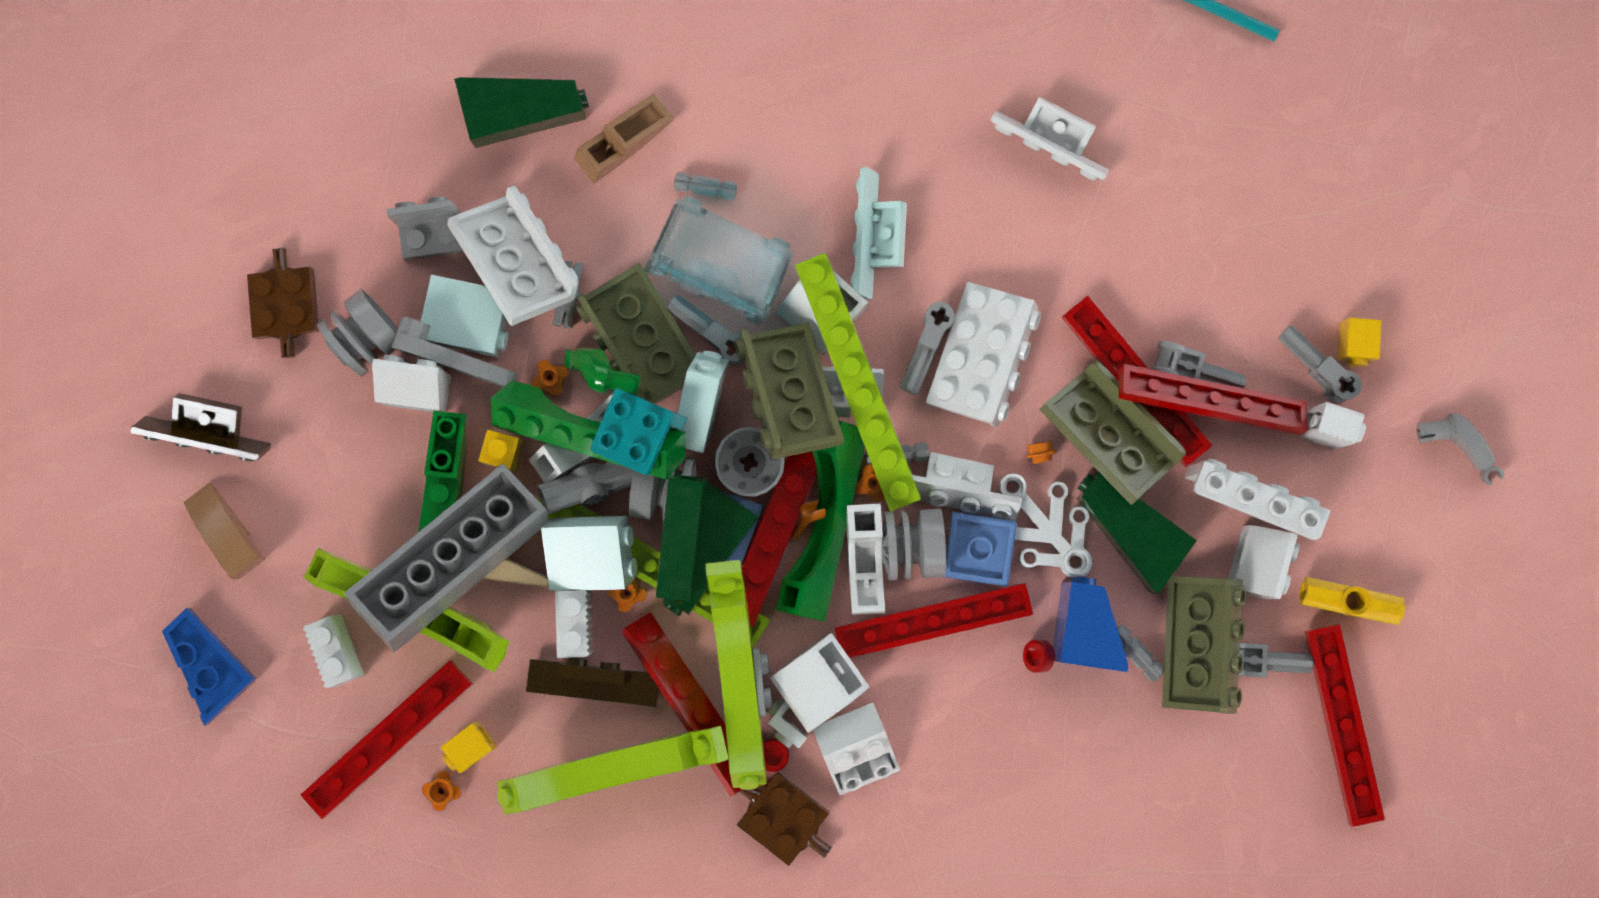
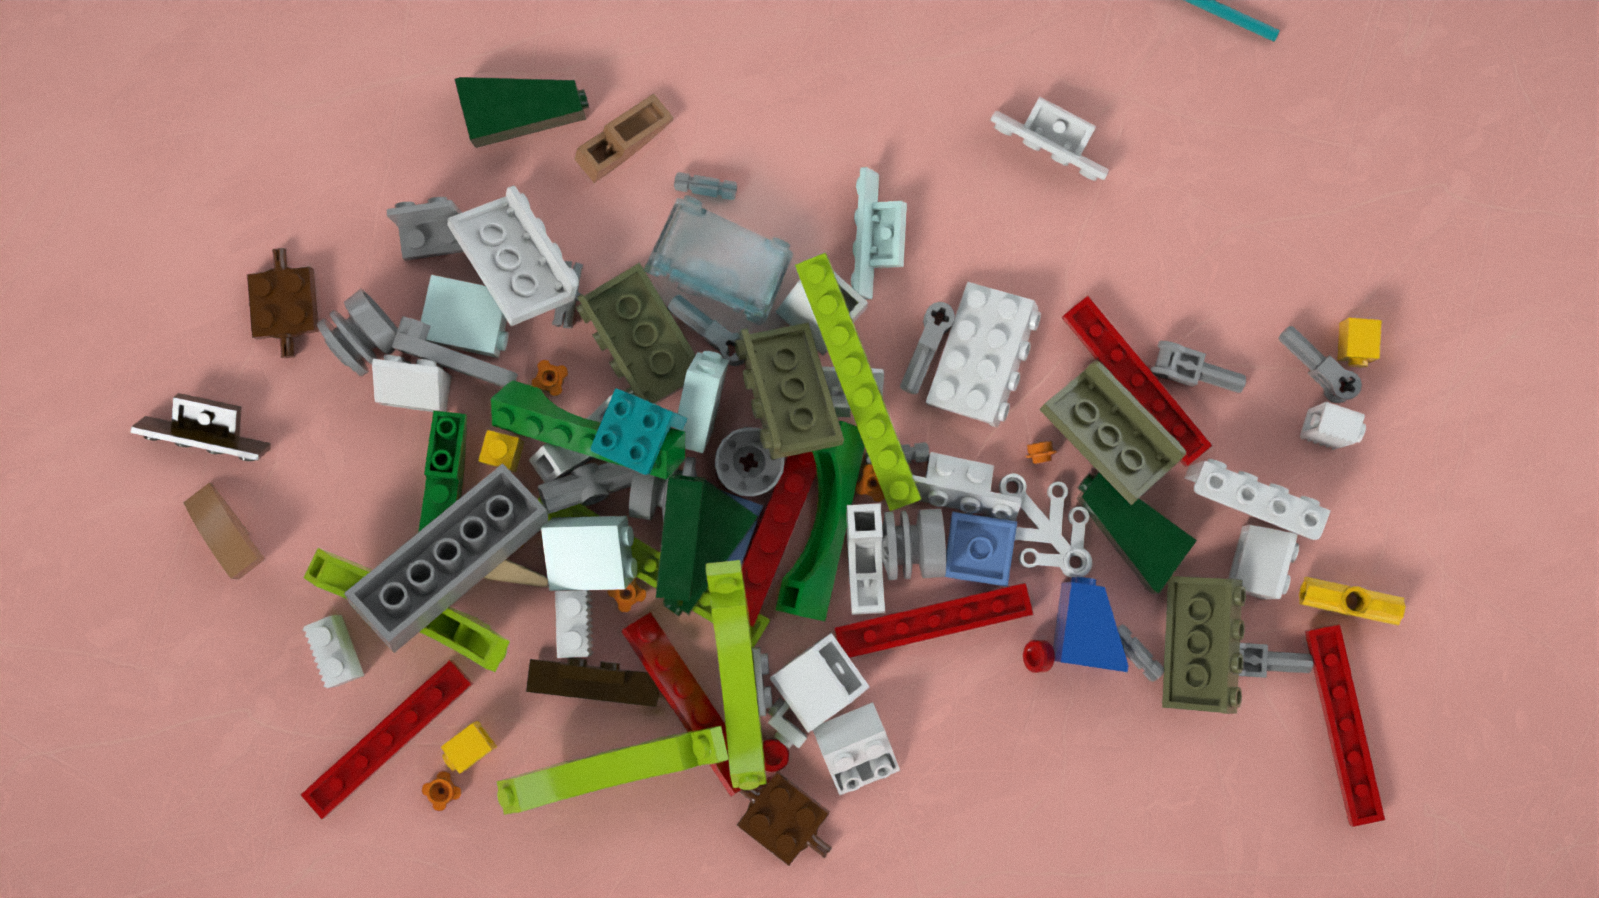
blue wing [162,608,256,726] -> none
green arm [563,348,640,395] -> none
orange hand [791,500,826,540] -> none
red plate [1118,364,1308,435] -> none
light grey arm [1416,413,1504,485] -> none

